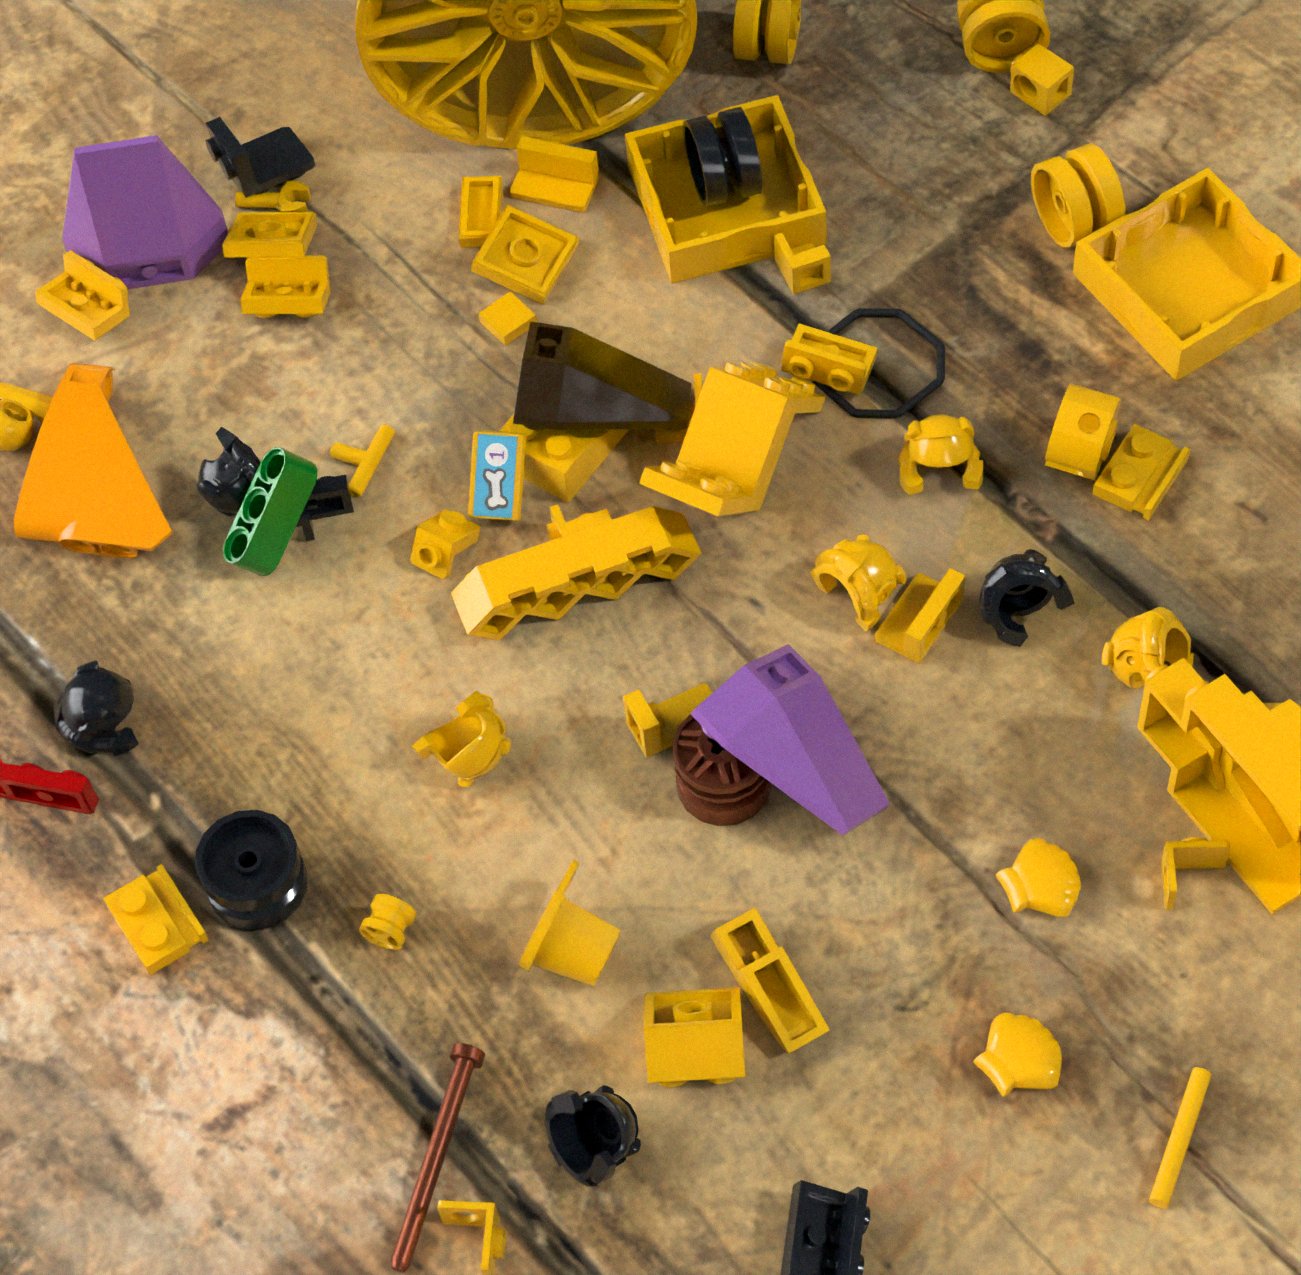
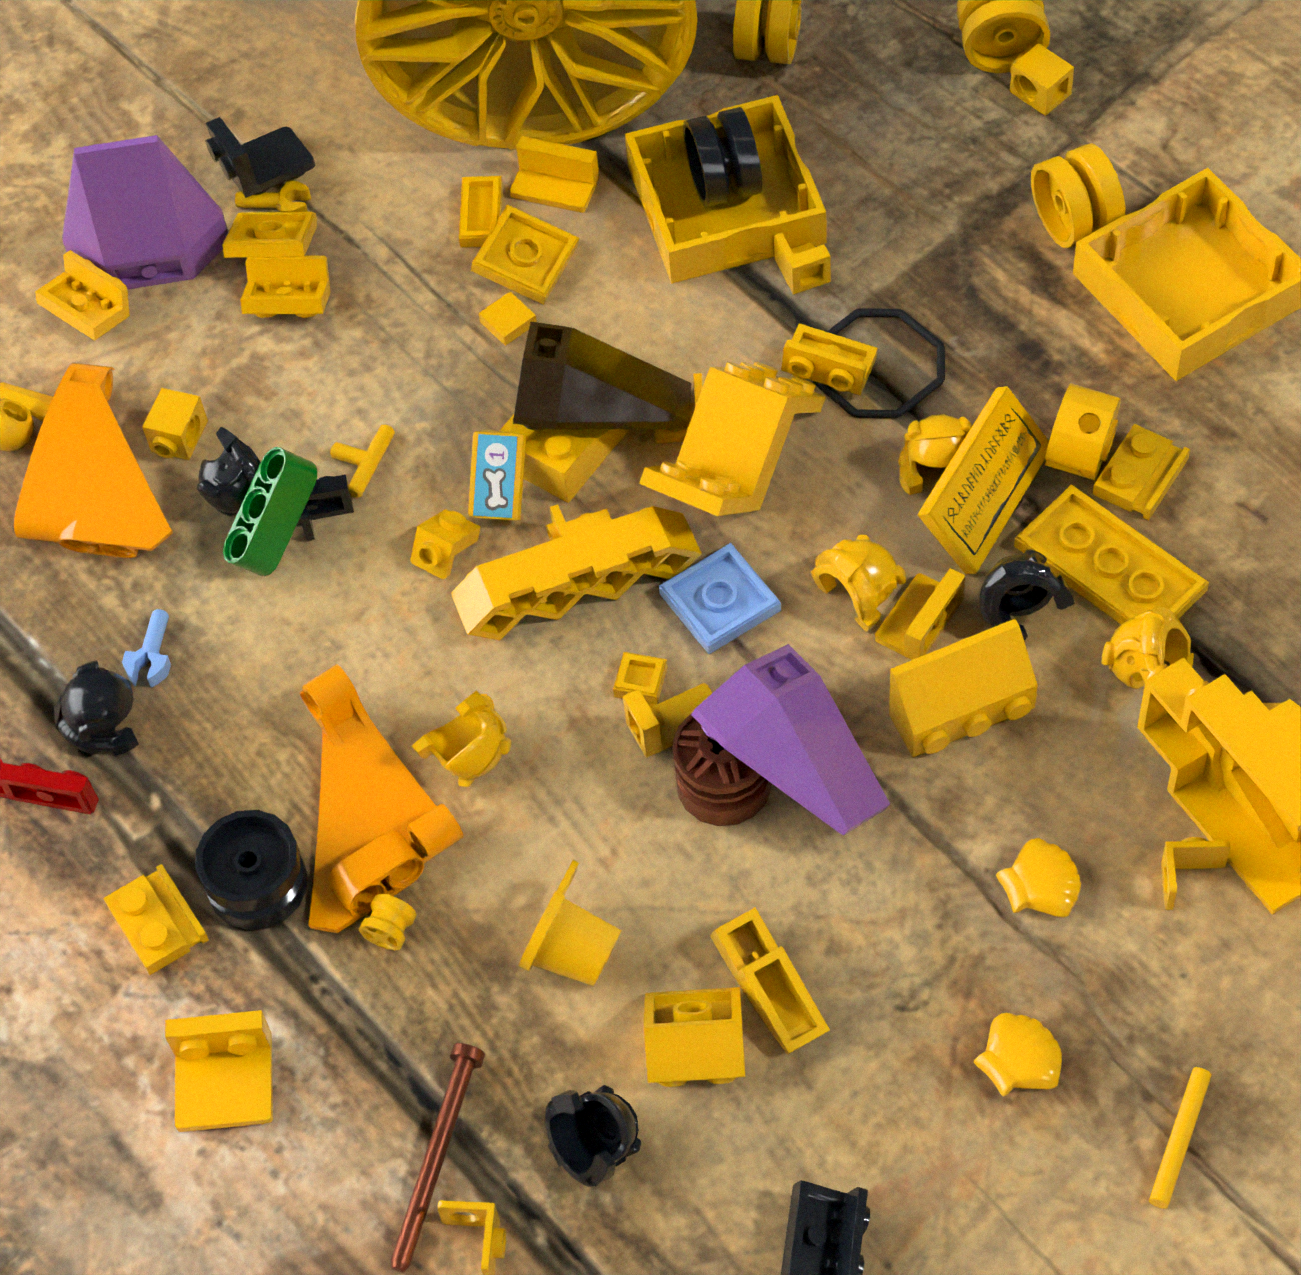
none -> light blue bar [122,609,171,688]
none -> yellow brick [142,388,208,460]
none -> yellow bracket [165,1010,273,1132]
none -> light orange panel [299,664,464,933]
none -> yellow tile [613,652,668,705]
none -> light blue tile [659,543,781,654]
none -> yellow slope [889,619,1038,758]
none -> yellow tile [917,386,1049,574]
none -> yellow tile [1014,484,1209,625]

